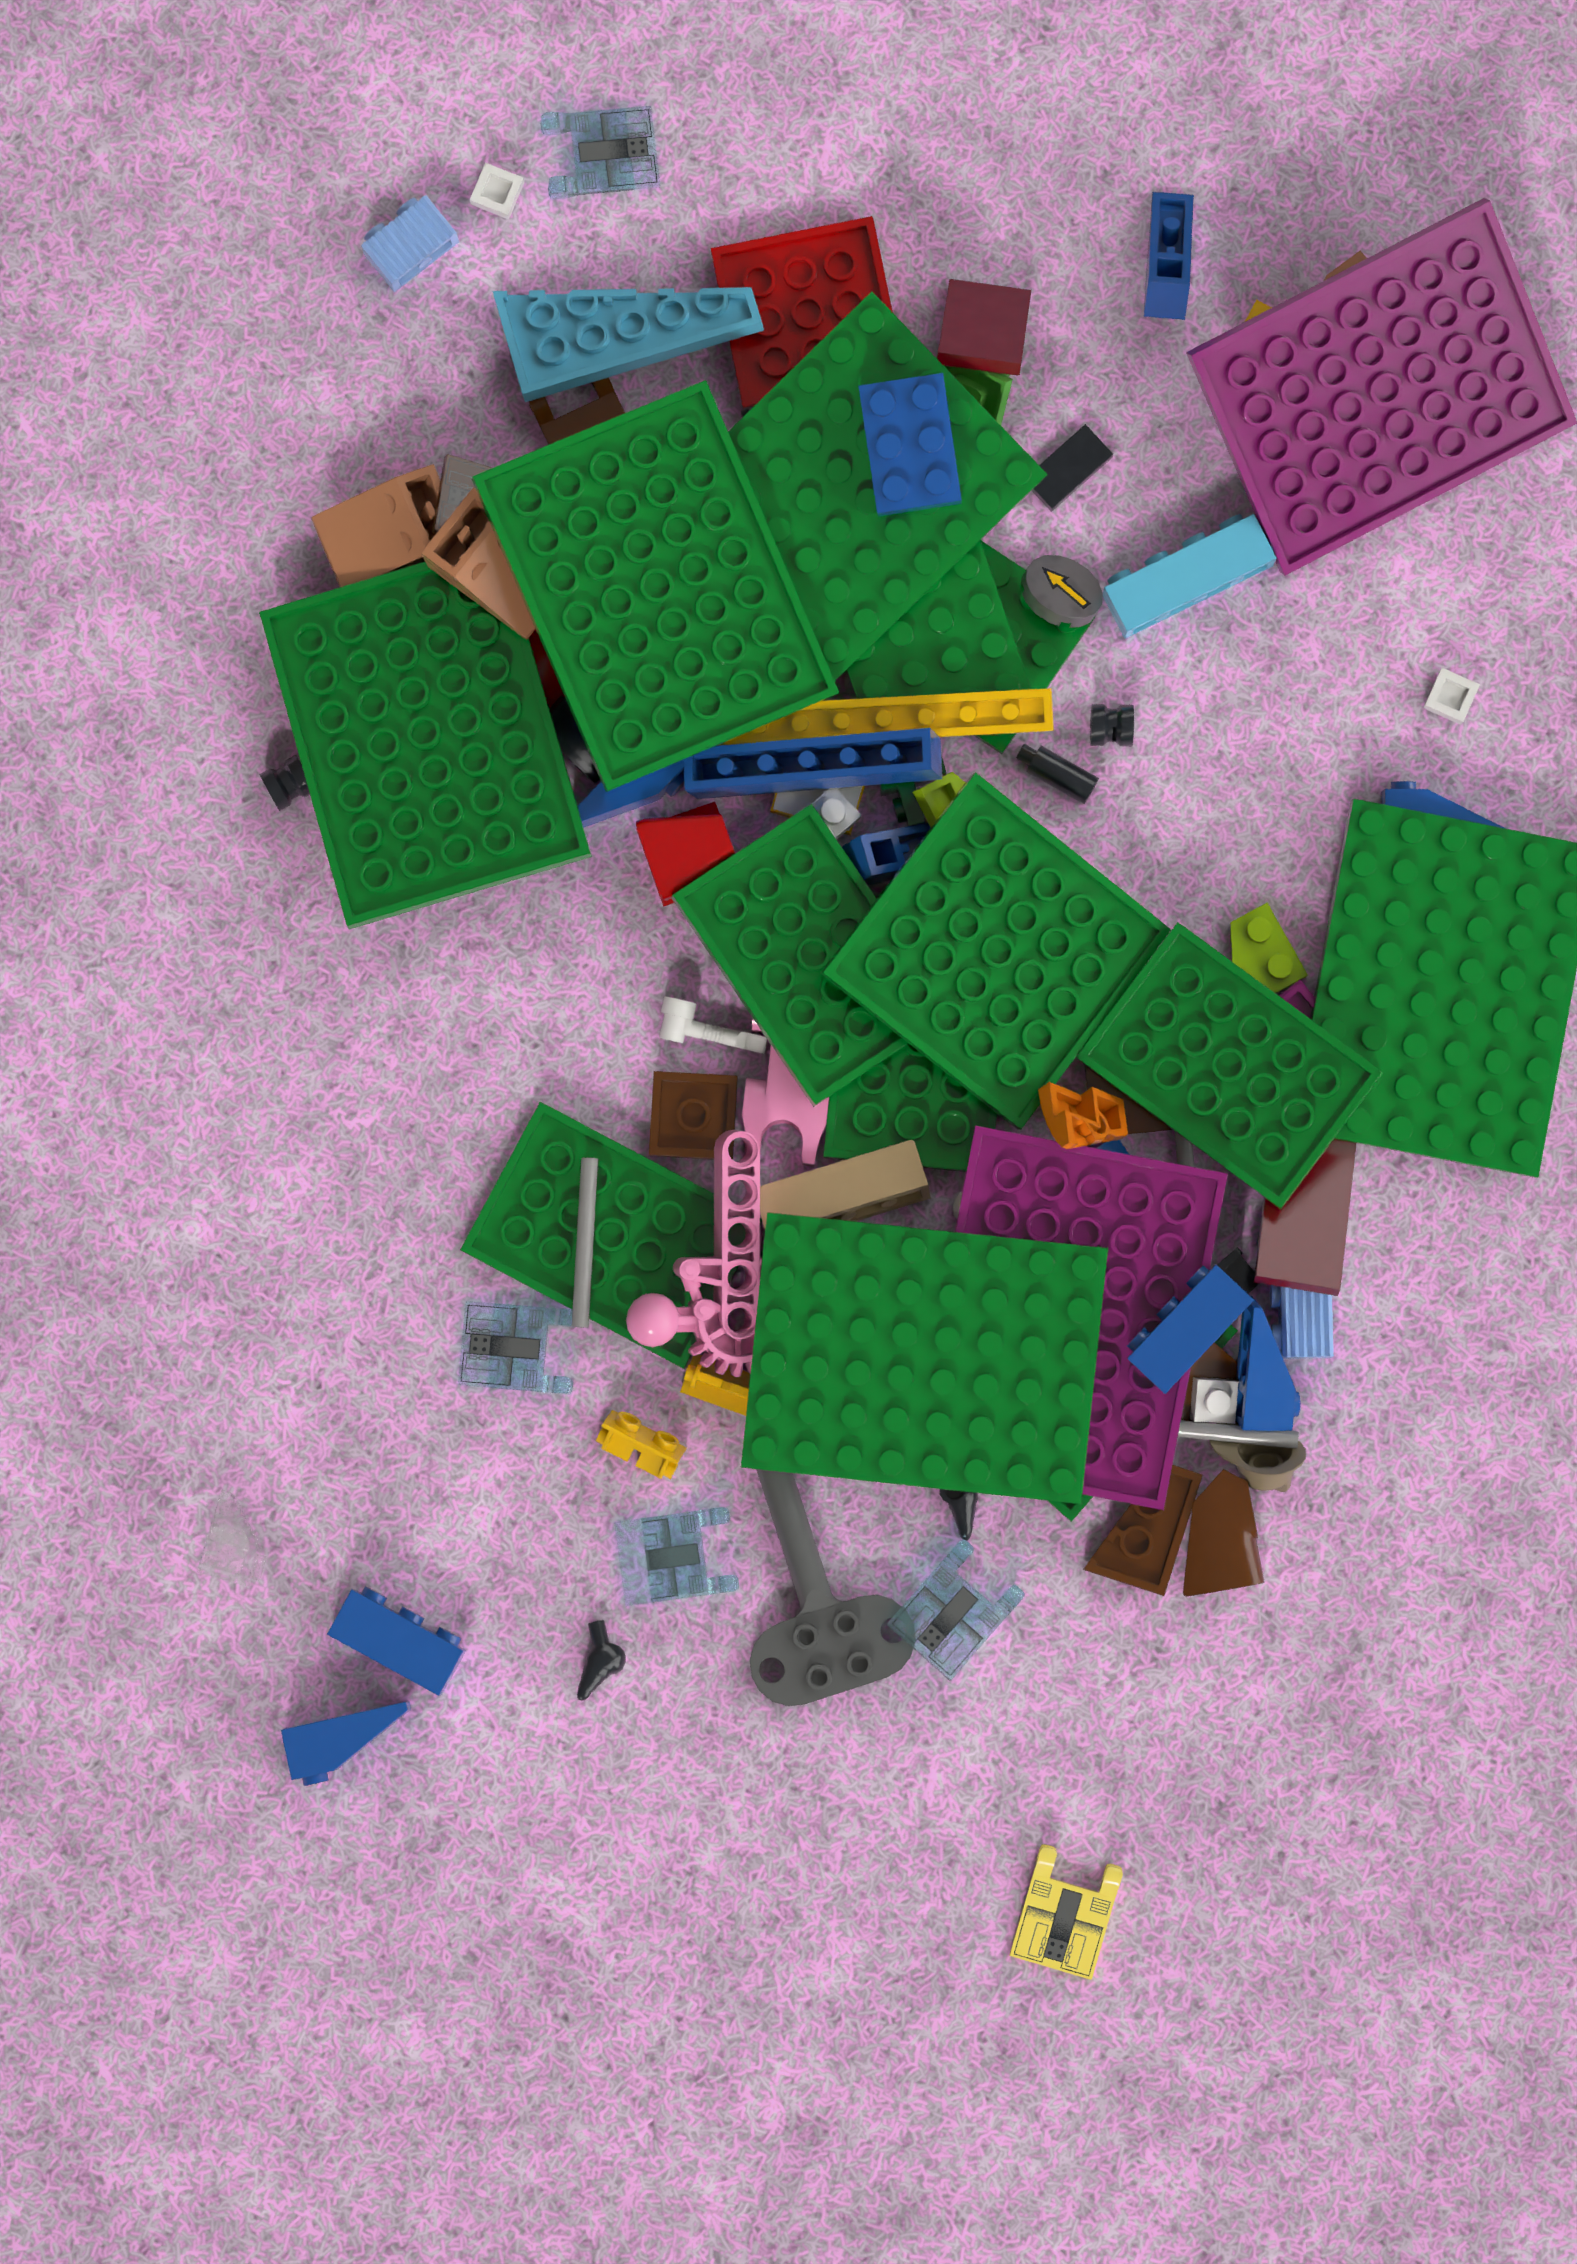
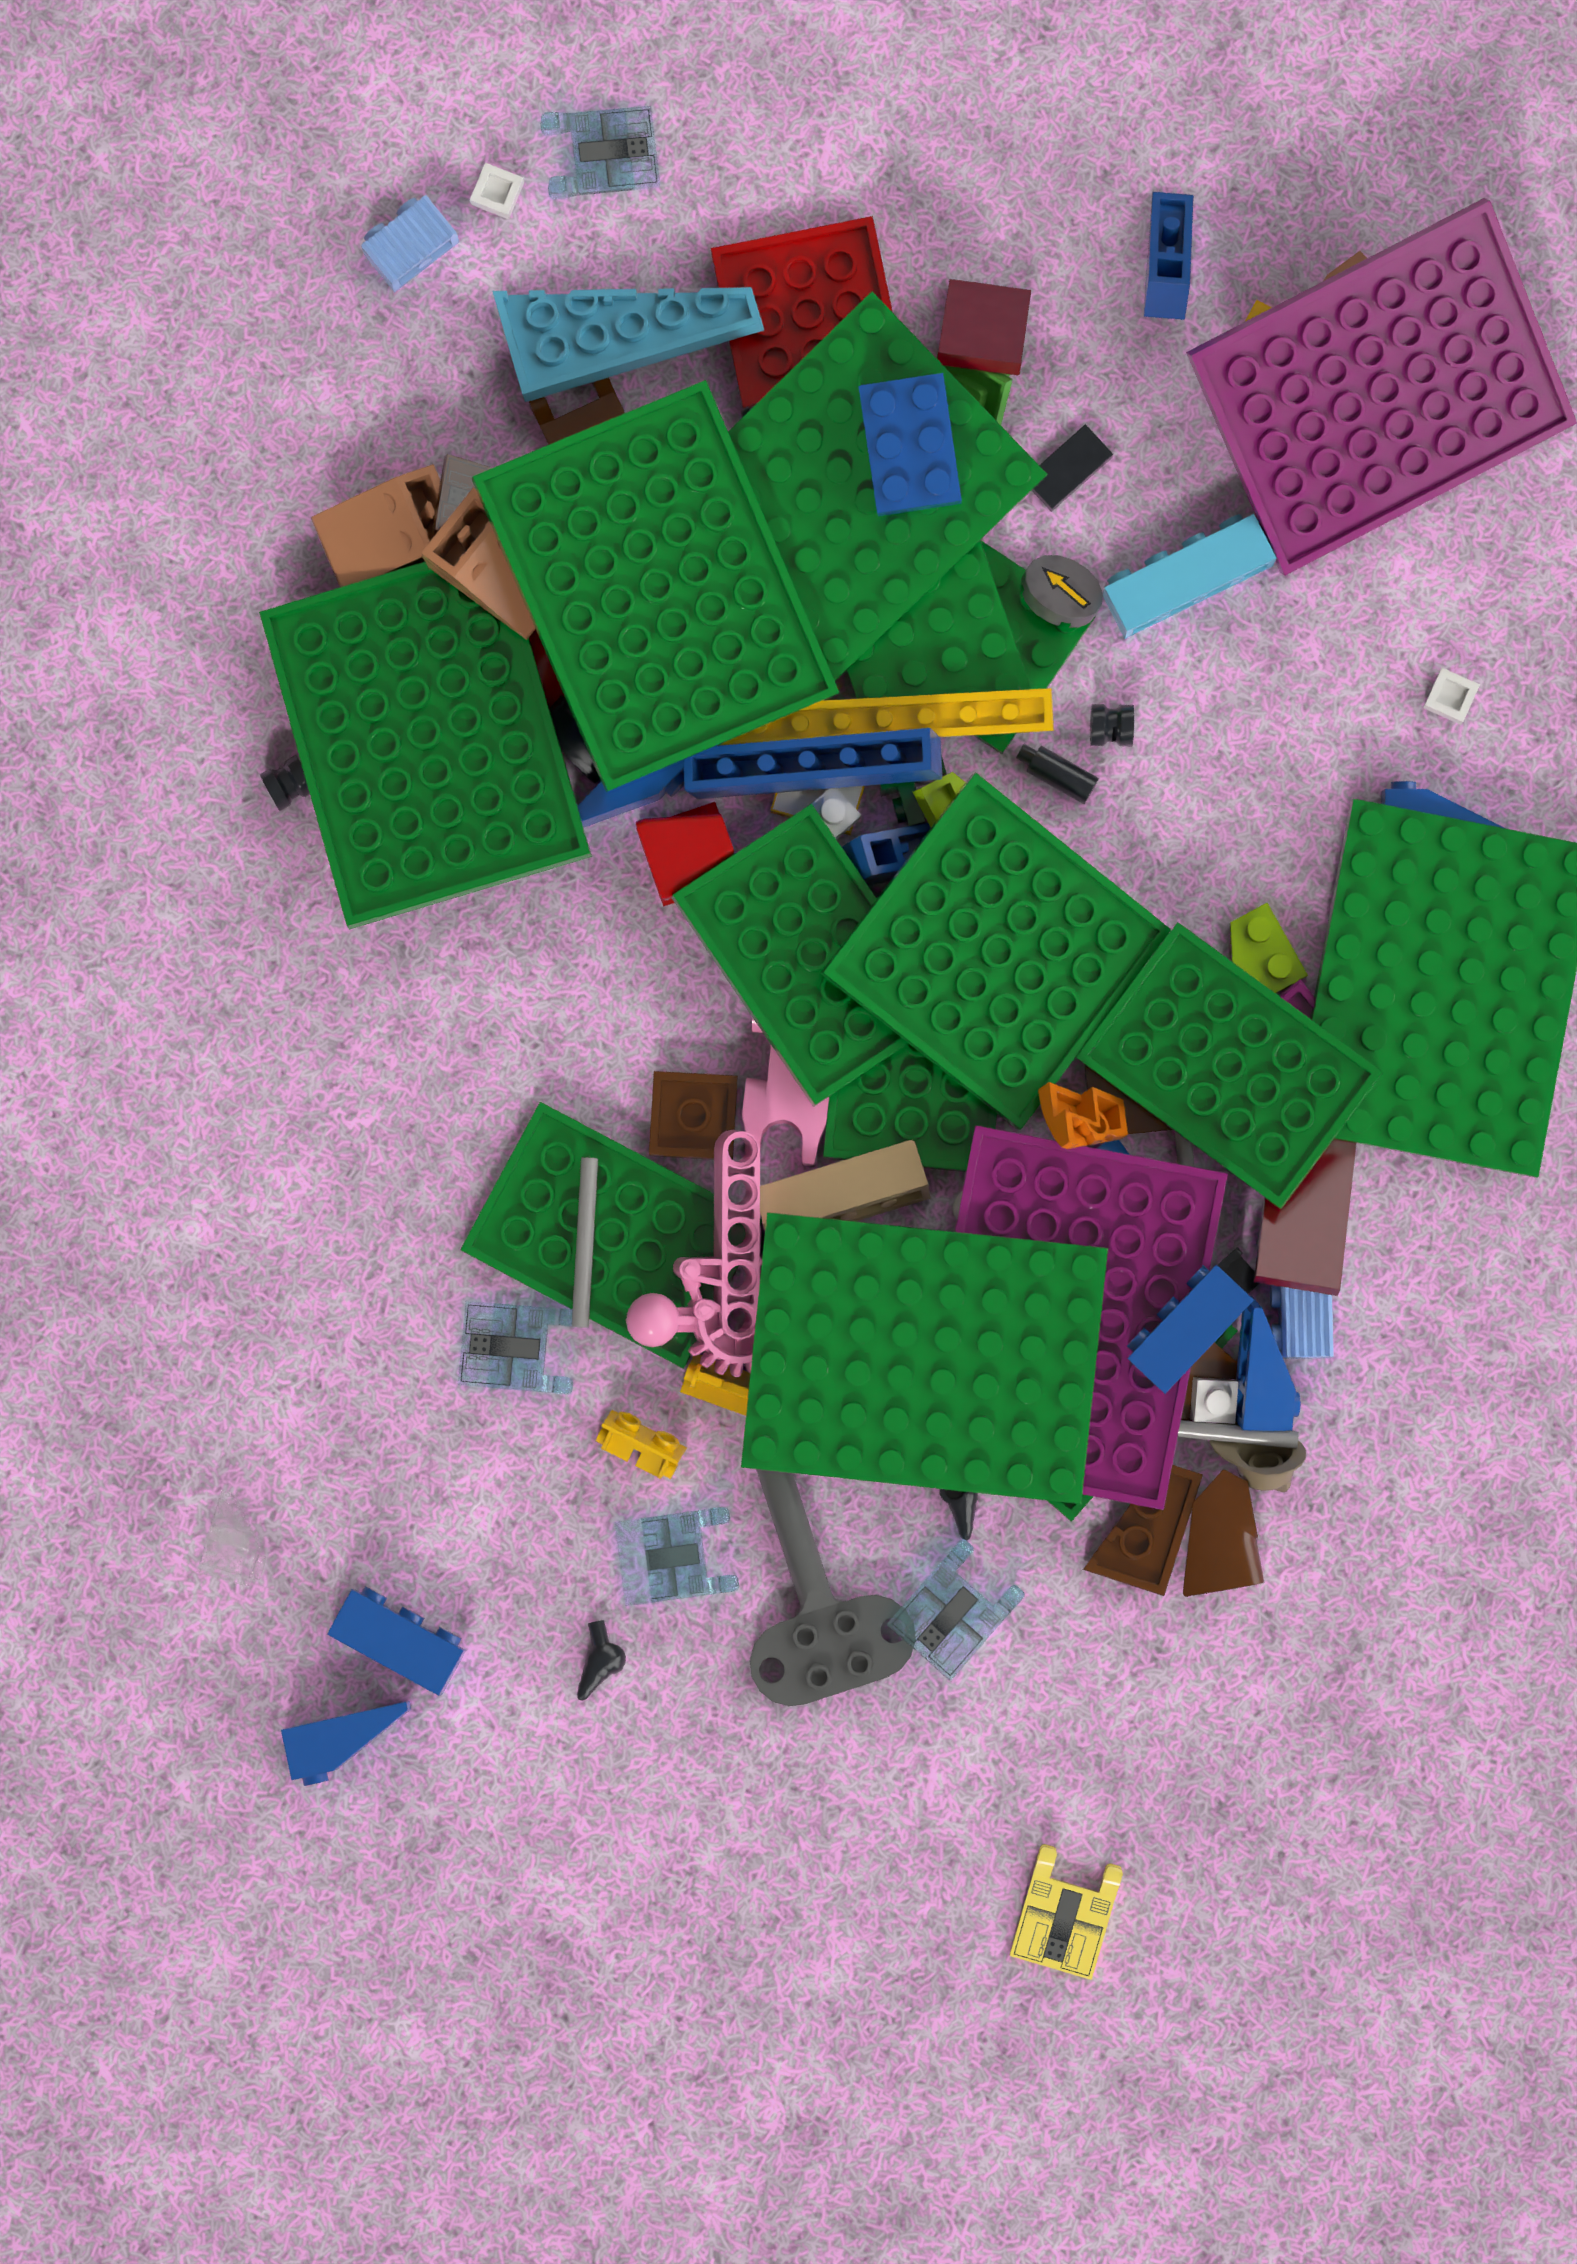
white brick [659,996,768,1054] -> none

